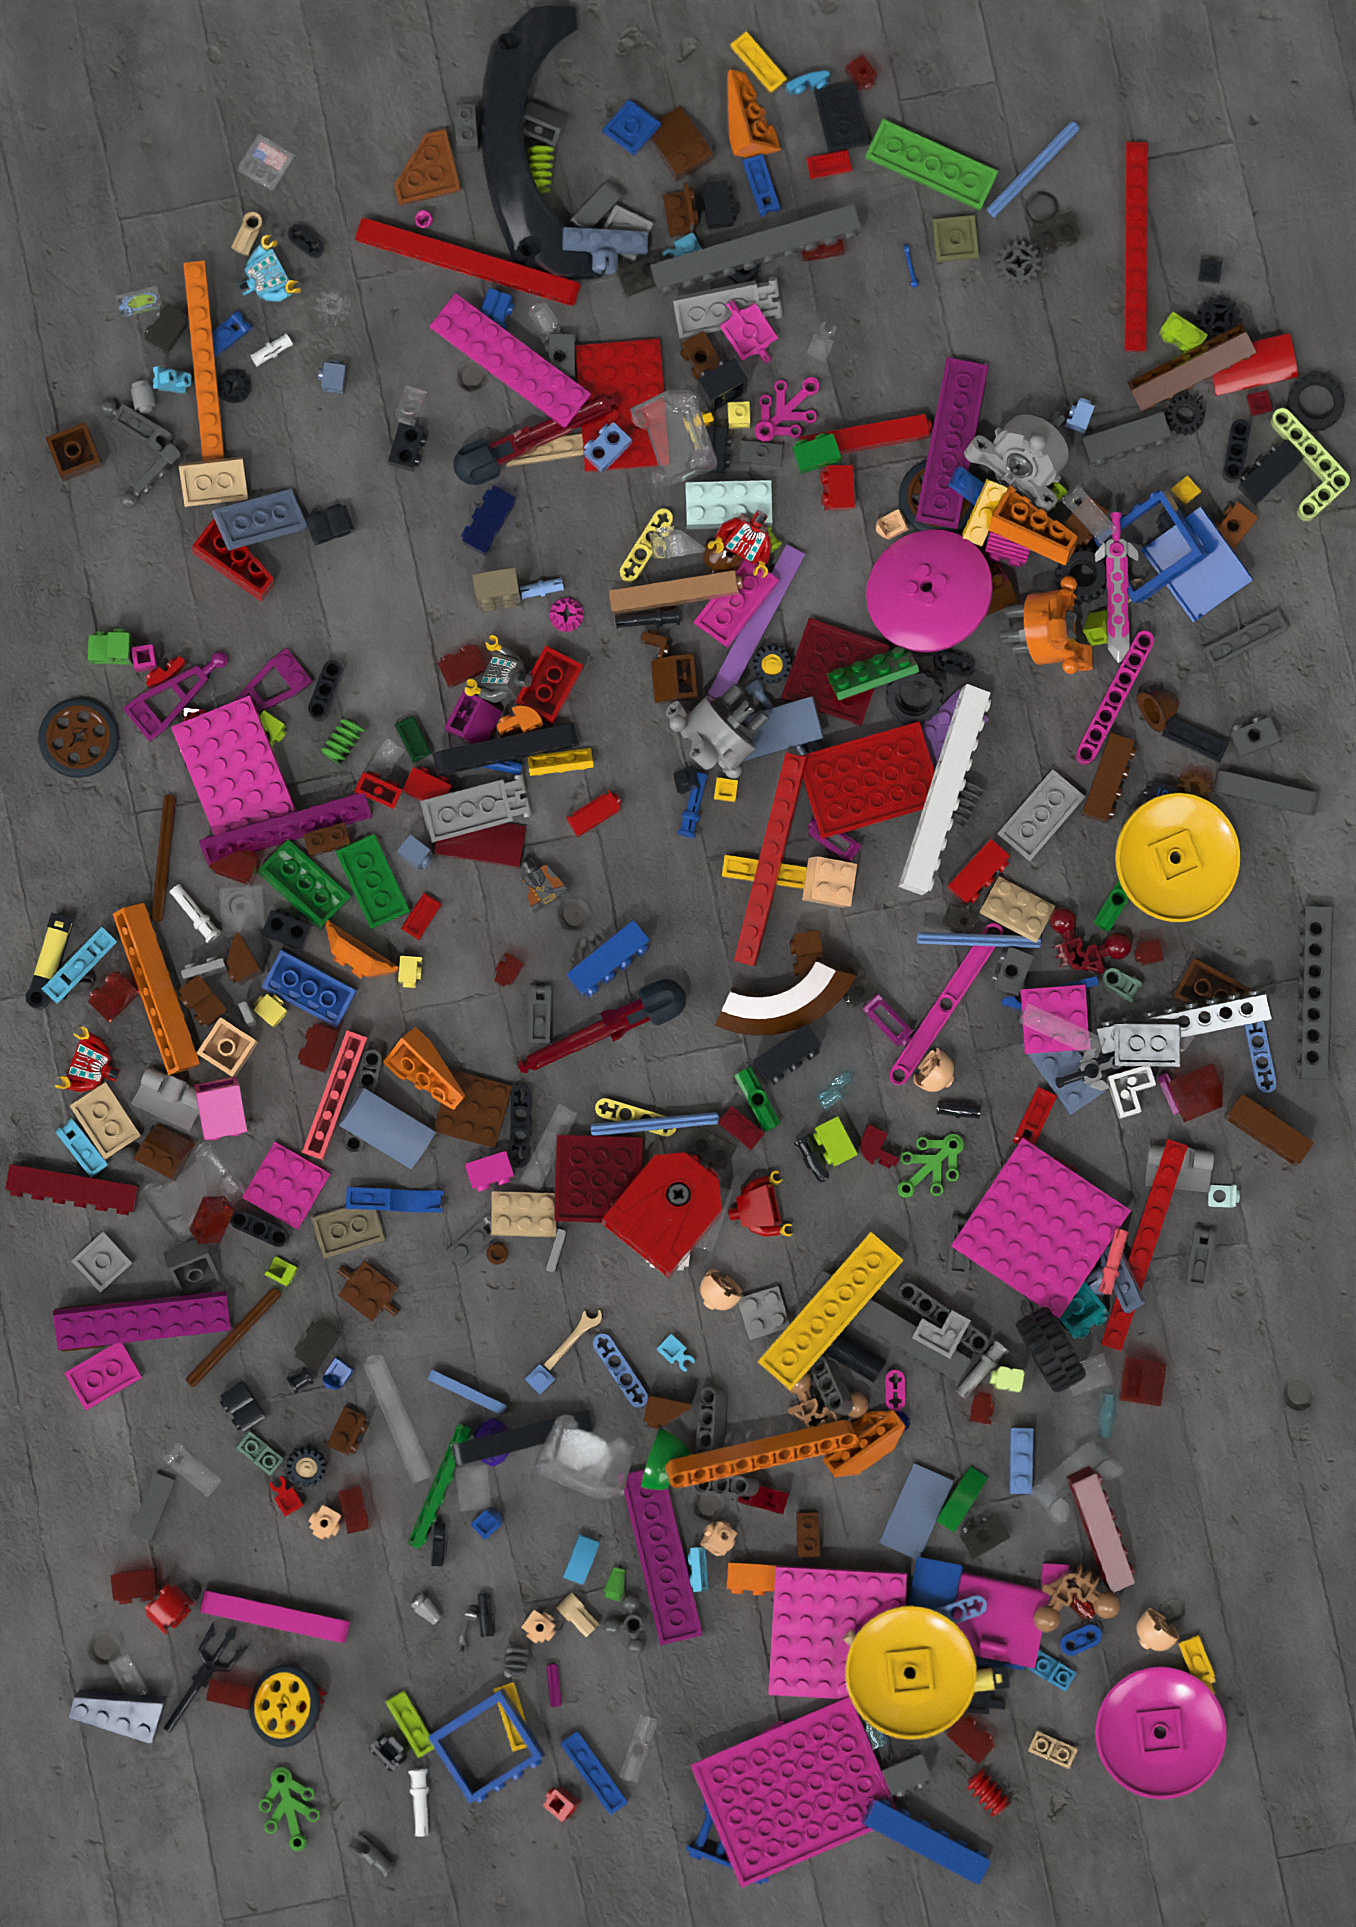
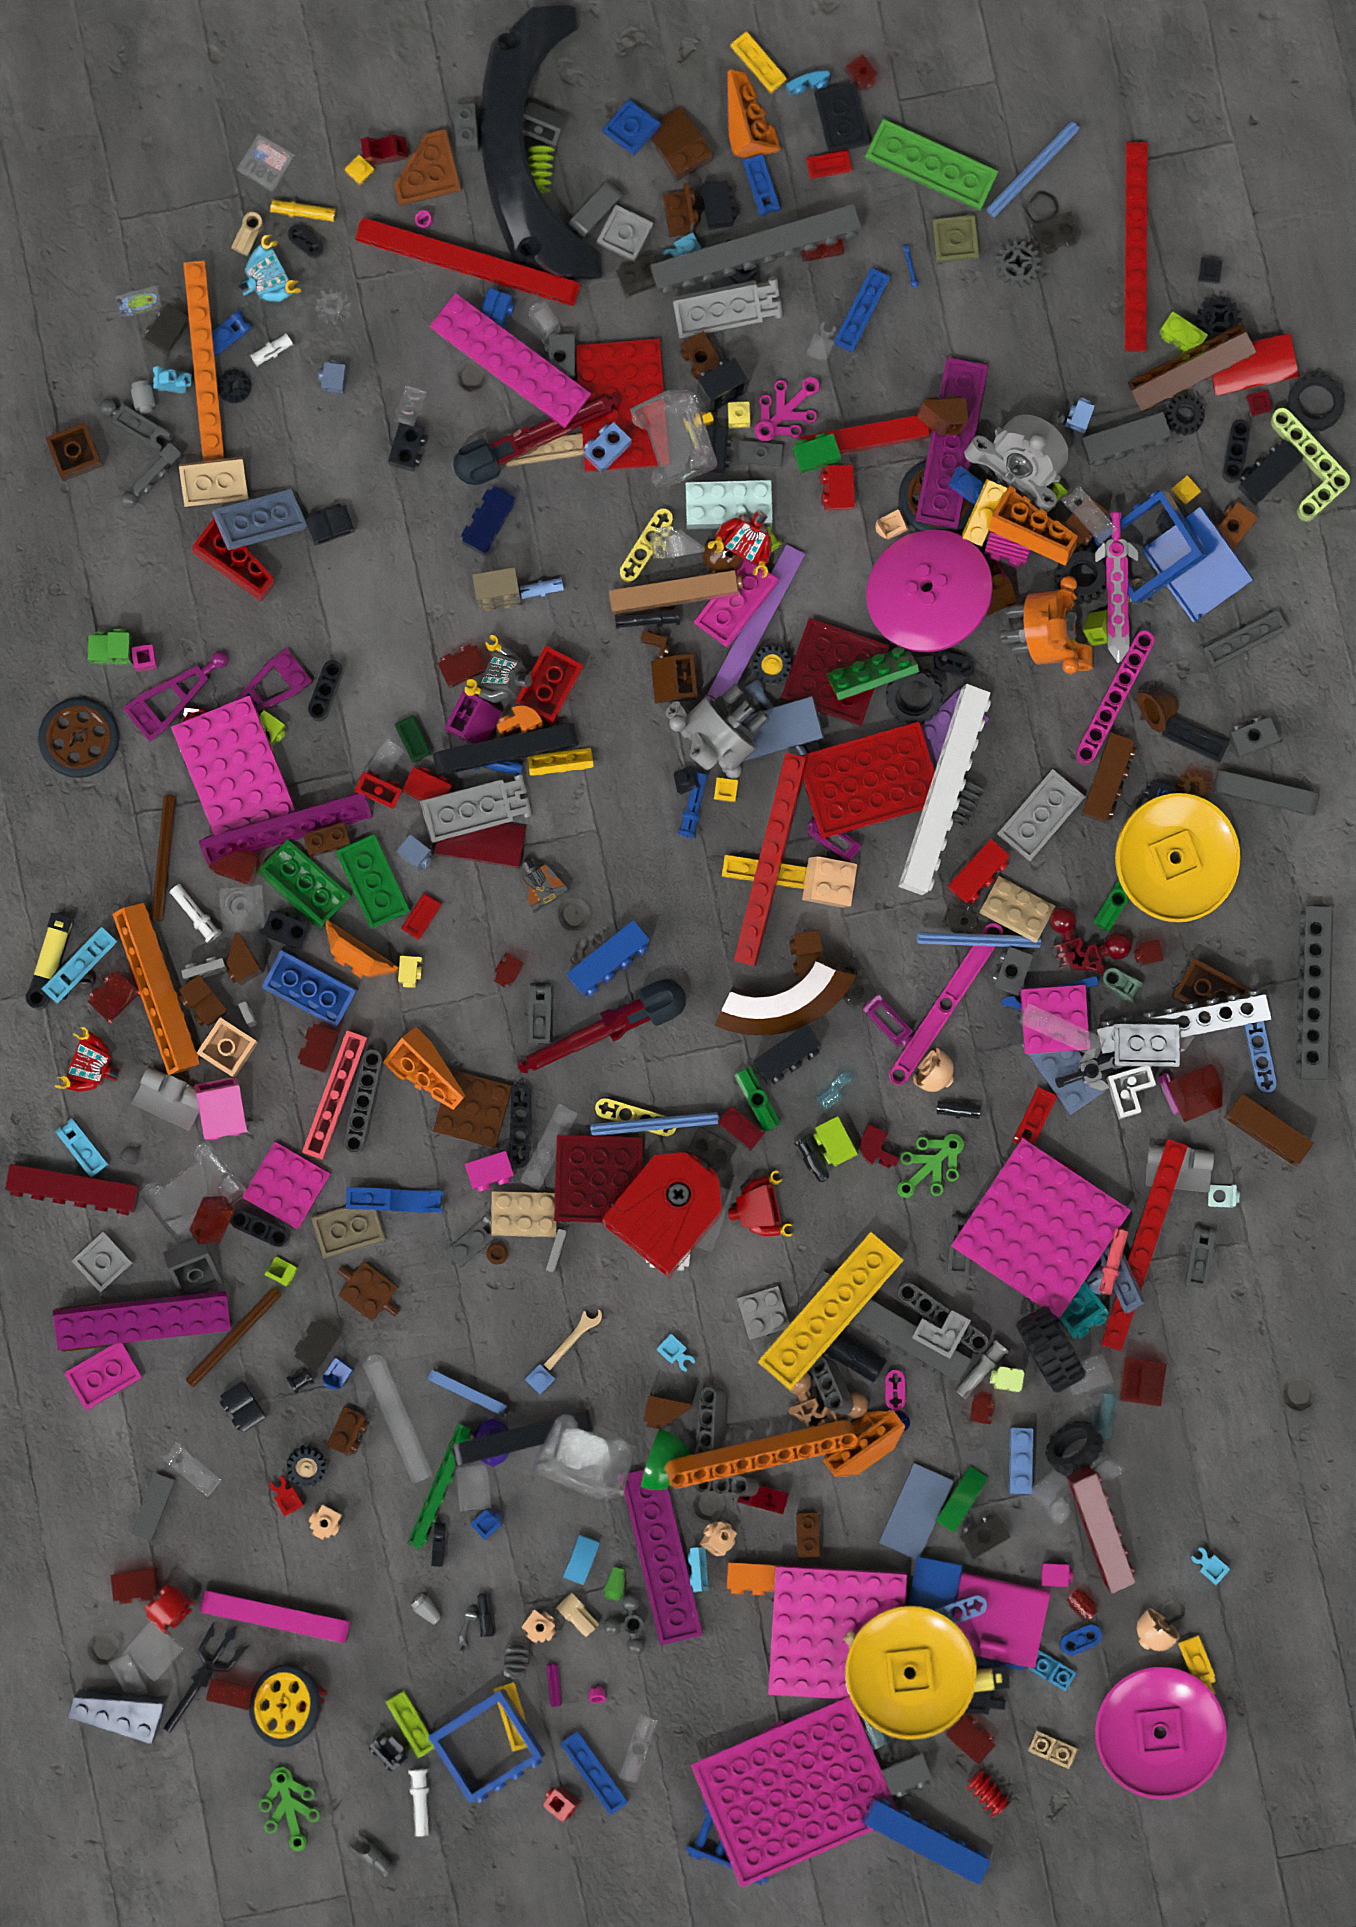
tan plate [70,1082,141,1160] -> none
reddish brown slope [133,1124,196,1182] -> none
red slope [145,656,187,689] -> none
sand green slope [235,1430,284,1476] -> none
light yellow brick [253,994,288,1028] -> none
bright green piece [321,719,366,766] -> none
clear red brick [338,1486,370,1534] -> none
sand blue slope [339,1088,436,1169] -> none
dark pink gear [549,597,583,632] -> none
sand blue plate [562,227,647,274] -> none
red window [566,790,622,837] -> none
medium blue beam [593,1334,648,1407] -> none
light nougat cylinder [700,1269,743,1310] -> none
dark pink plate [719,299,778,364] -> none
medium nougat piece [1033,1564,1121,1632] -> none
none -> clear plate [123,1621,185,1681]
none -> yellow pin [270,199,335,222]
none -> yellow plate [344,155,375,185]
none -> dark red brick [360,135,409,165]
none -> dark pink hinge [588,1685,606,1704]
none -> blue plate [834,268,890,353]
none -> reddish brown slope [917,395,969,436]
none -> black tyre [1045,1421,1104,1476]
none -> medium azure plate [1190,1547,1230,1585]

